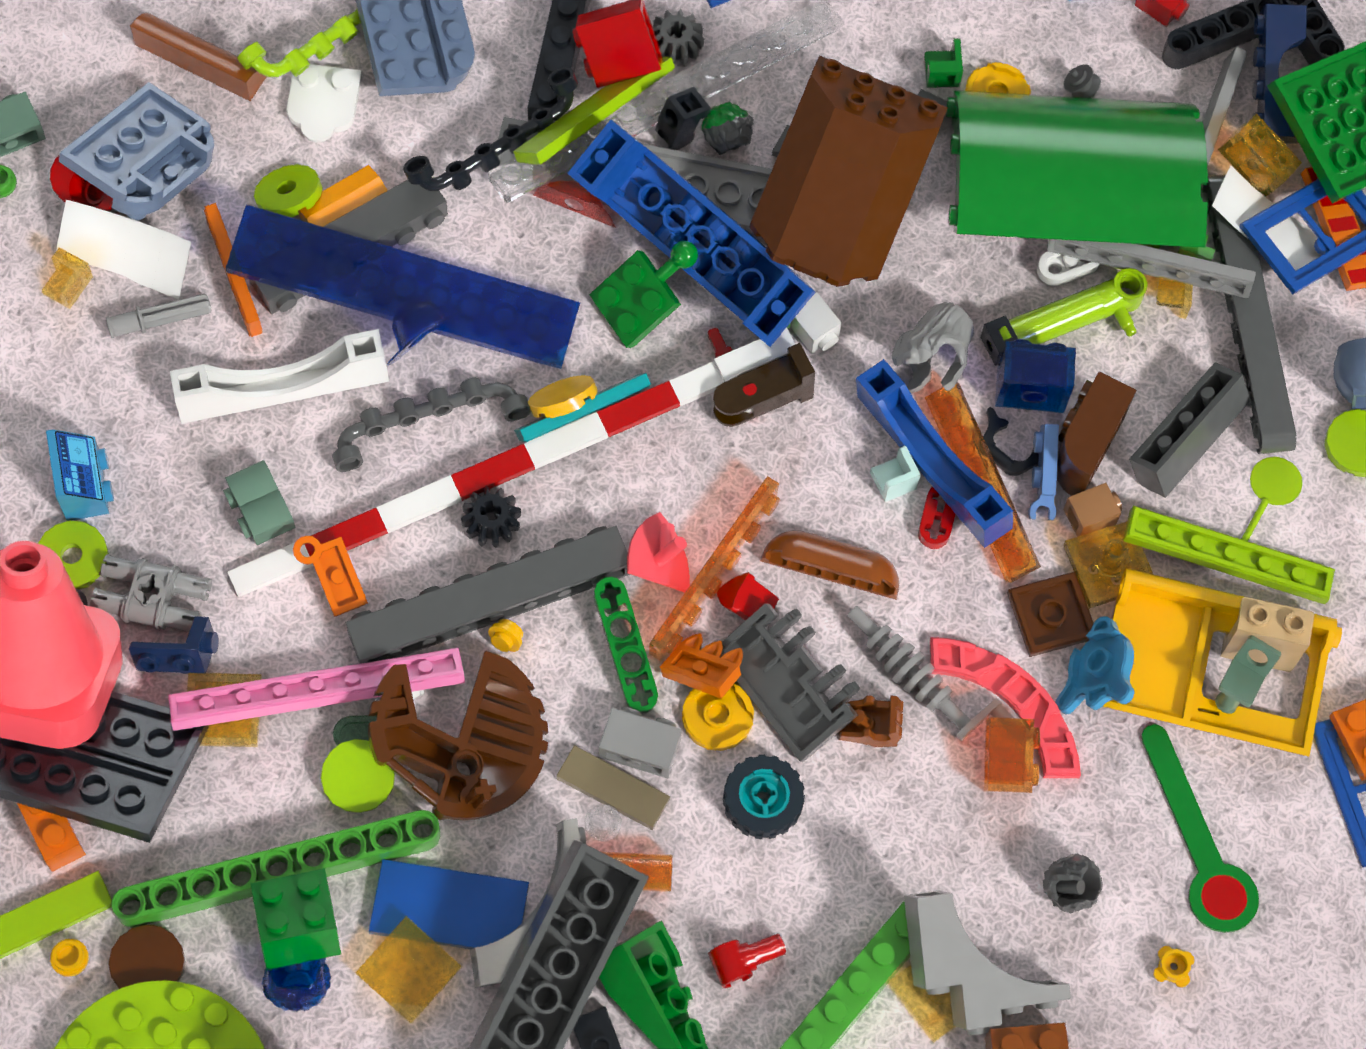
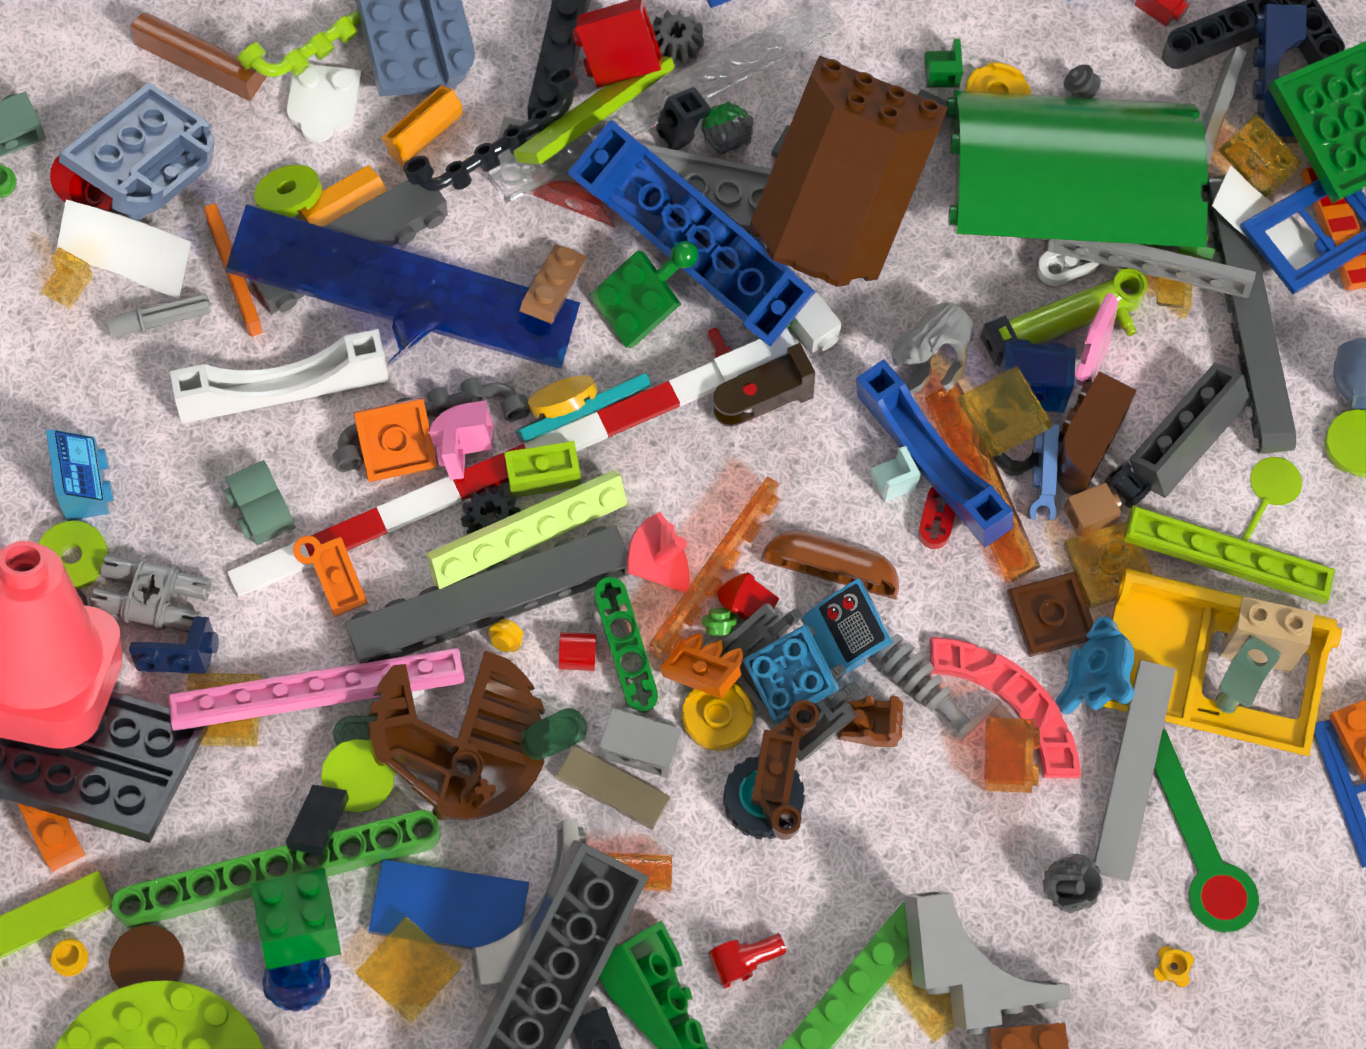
none -> black tile [286,785,349,855]
none -> orange plate [353,397,438,482]
none -> light orange piece [381,85,463,167]
none -> yellowish green plate [426,470,627,589]
none -> bright pink brick [429,400,494,480]
none -> lime panel [504,441,581,498]
none -> medium nougat plate [520,244,587,324]
none -> clear green tile [521,708,587,760]
none -> red brick [559,632,596,671]
none -> bright green plate [702,608,738,636]
none -> dark azure tile [743,625,840,724]
none -> reddish brown plate [751,700,819,840]
none -> slope [802,578,894,675]
none -> clear yellow tile [957,365,1053,458]
none -> bright pink tile [1075,293,1119,387]
none -> light grey tile [1094,660,1176,882]
none -> black bush [1104,461,1151,508]

